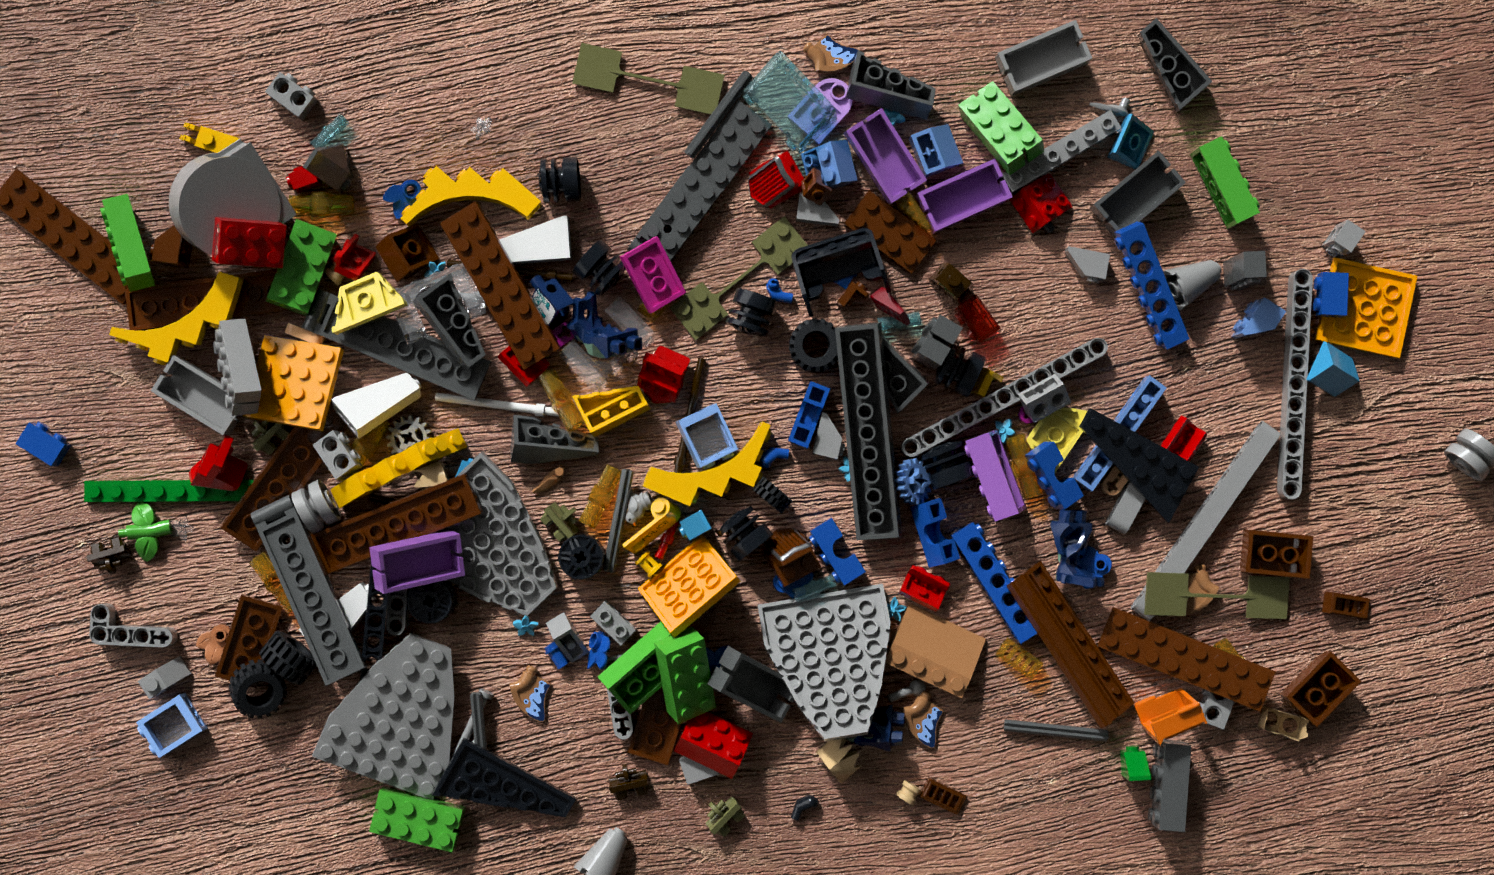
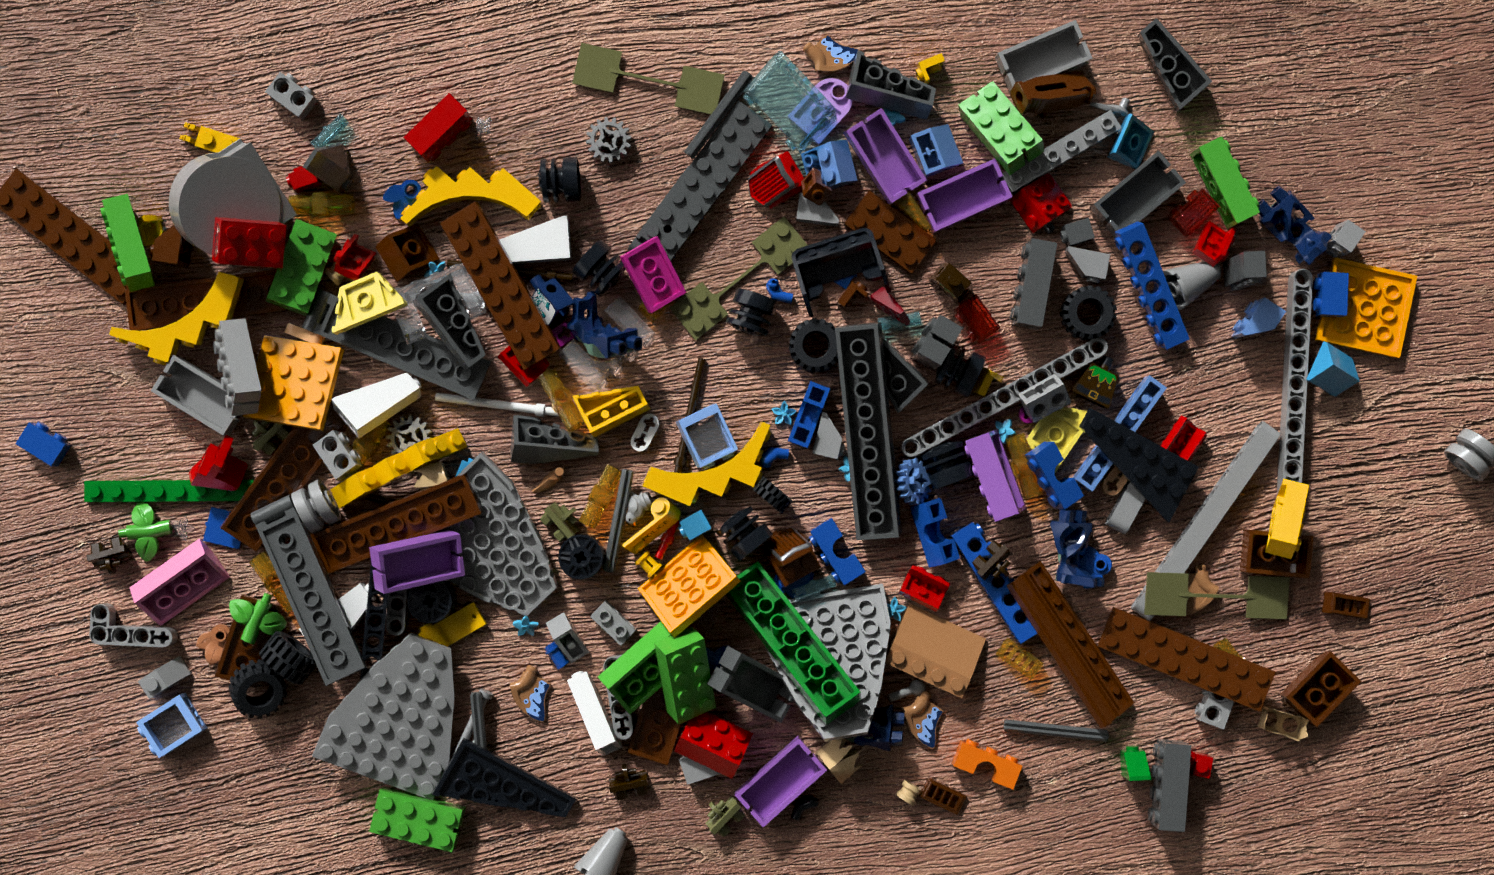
blue plate [587,631,610,670] -> none
red piece [637,346,690,403] -> none
orange piece [1133,688,1207,746] -> none
none -> bright pink slope [130,539,230,626]
none -> yellow tile [137,215,164,248]
none -> blue piece [203,507,241,549]
none -> bright green plant [229,593,287,644]
none -> red brick [403,93,473,162]
none -> yellow door [418,602,487,647]
none -> white slope [567,671,623,756]
none -> light grey gear [586,117,632,164]
none -> white beam [630,414,659,452]
none -> green brick [725,562,861,725]
none -> medium lavender piece [735,736,827,827]
none -> medium azure plant [772,400,797,425]
none -> yellow bracket [915,53,945,84]
none -> orange arch [951,739,1022,790]
none -> dark brown hips [972,541,1011,581]
none -> dark grey piece [1009,238,1057,330]
none -> reddish brown piece [1010,70,1097,119]
none -> dark grey brick [1060,218,1095,247]
none -> black tyre [1060,286,1117,340]
none -> torso [1069,356,1118,409]
none -> clear red brick [1169,188,1220,237]
none -> red brick [1189,751,1213,778]
none -> red bracket [1193,221,1236,267]
none -> dark blue hips [1258,186,1332,265]
none -> yellow wedge [1266,478,1309,559]

